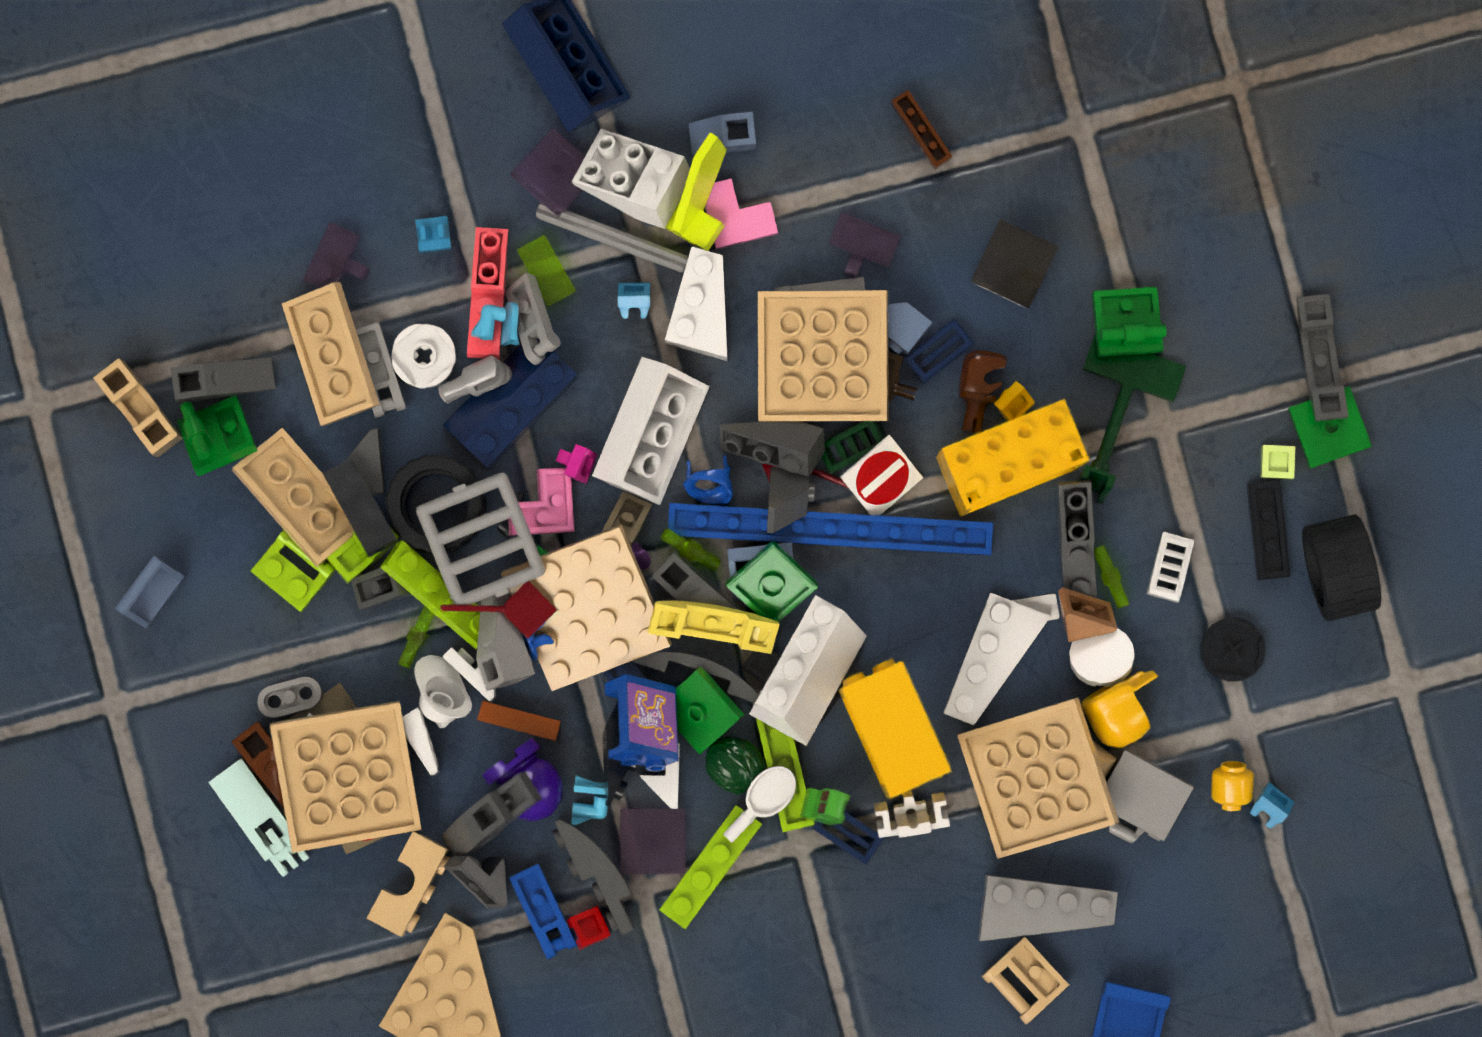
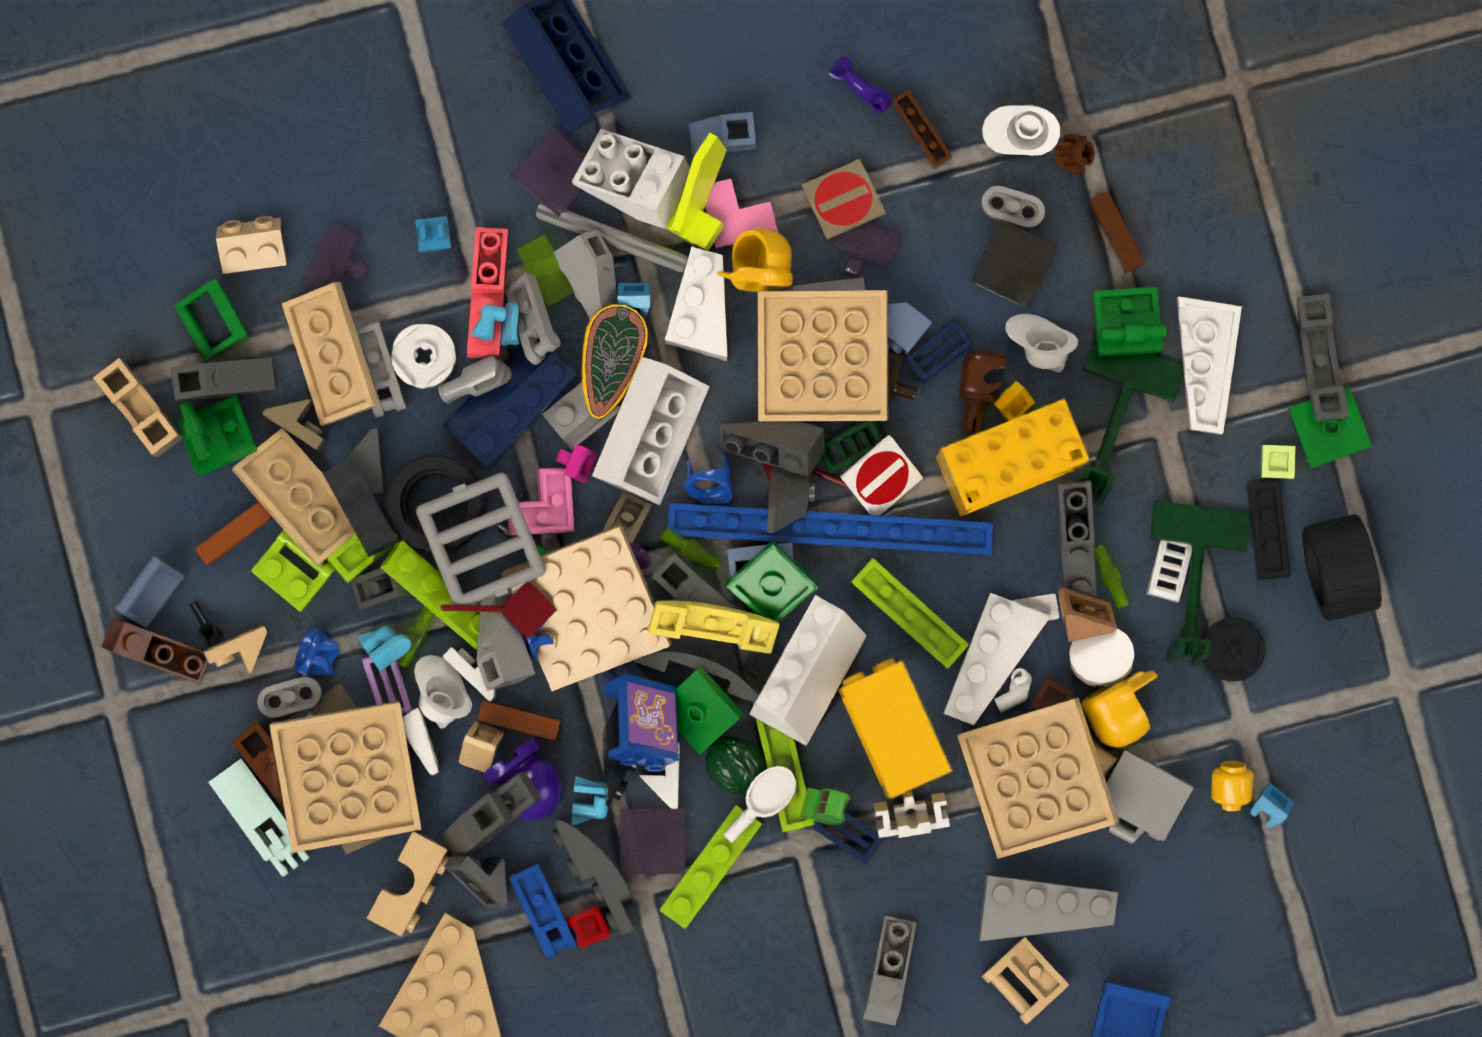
none -> reddish brown slope [101,617,208,684]
none -> green tile [174,278,251,362]
none -> black hand [190,601,224,646]
none -> dark orange piece [195,502,274,566]
none -> tan slope [203,625,267,675]
none -> tan bracket [216,216,287,274]
none -> dark tan slope [262,399,327,452]
none -> blue piece [294,628,340,677]
none -> medium azure piece [357,625,411,671]
none -> lavender tile [362,657,413,715]
none -> tan slope [459,720,506,772]
none -> light grey plate [542,382,620,451]
none -> light grey slope [553,229,618,321]
none -> shield [582,304,648,418]
none -> yellow piece [717,228,793,292]
none -> piece [801,159,886,240]
none -> dark purple arm [829,56,892,113]
none -> lime plate [851,558,969,669]
none -> light grey slope [863,916,917,1026]
none -> light grey plate [981,186,1045,229]
none -> white piece [982,104,1060,155]
none -> white arm [994,668,1032,713]
none -> white piece [1005,314,1078,372]
none -> reddish brown plate [1030,677,1075,710]
none -> reddish brown gear [1054,134,1095,174]
none -> reddish brown piece [1088,191,1145,274]
none -> dark green piece [1150,500,1250,667]
none -> white wing [1176,296,1242,435]

